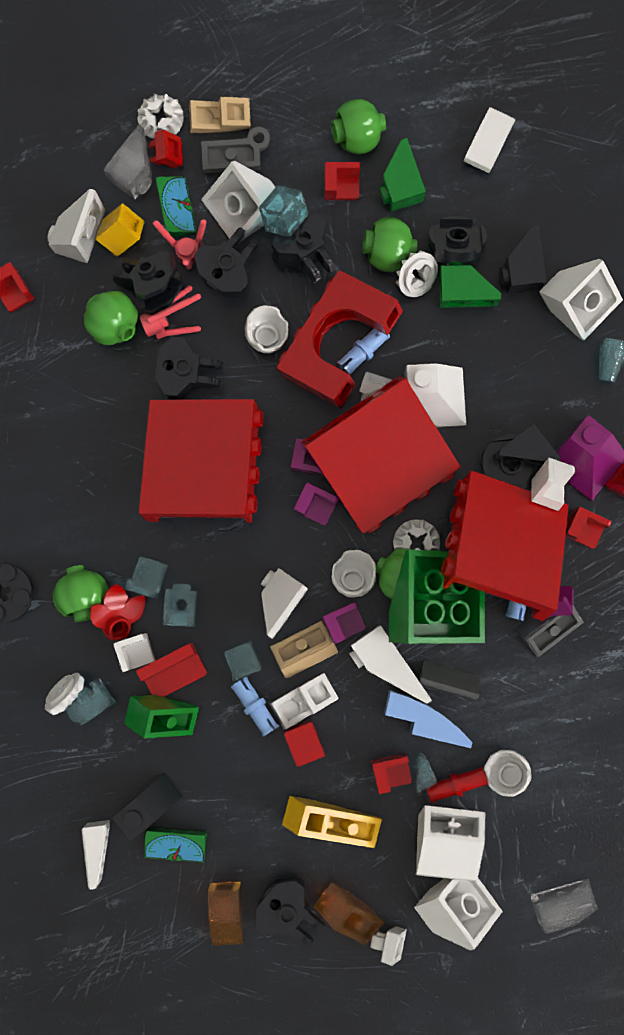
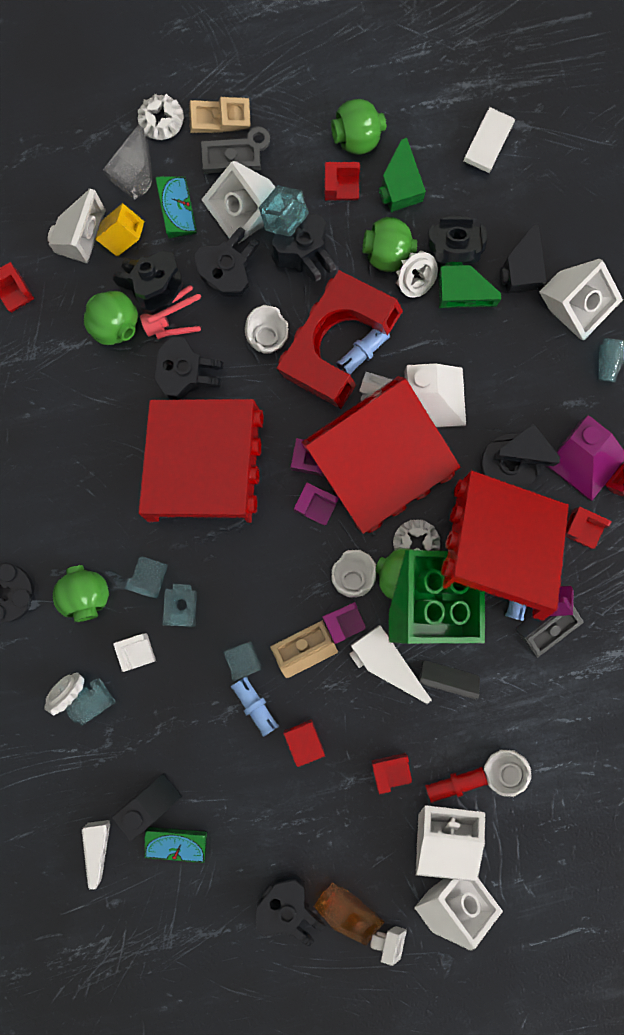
red plate [90,584,145,641] -> none
green slope [124,695,199,739] -> none
red panel [136,643,207,697] -> none
red tile [149,129,183,168] -> none
coral plant [153,219,206,269] -> none
clear orange slope [208,882,243,945] -> none
white slope [261,568,308,638] -> none
white slope [270,673,339,730] -> none
yellow slope [282,796,382,848] -> none
light blue slope [384,690,472,748] -> none
clear light blue slope [414,752,437,792] -> none
white panel [531,458,575,511] -> none
clear slope [531,879,597,934] -> none

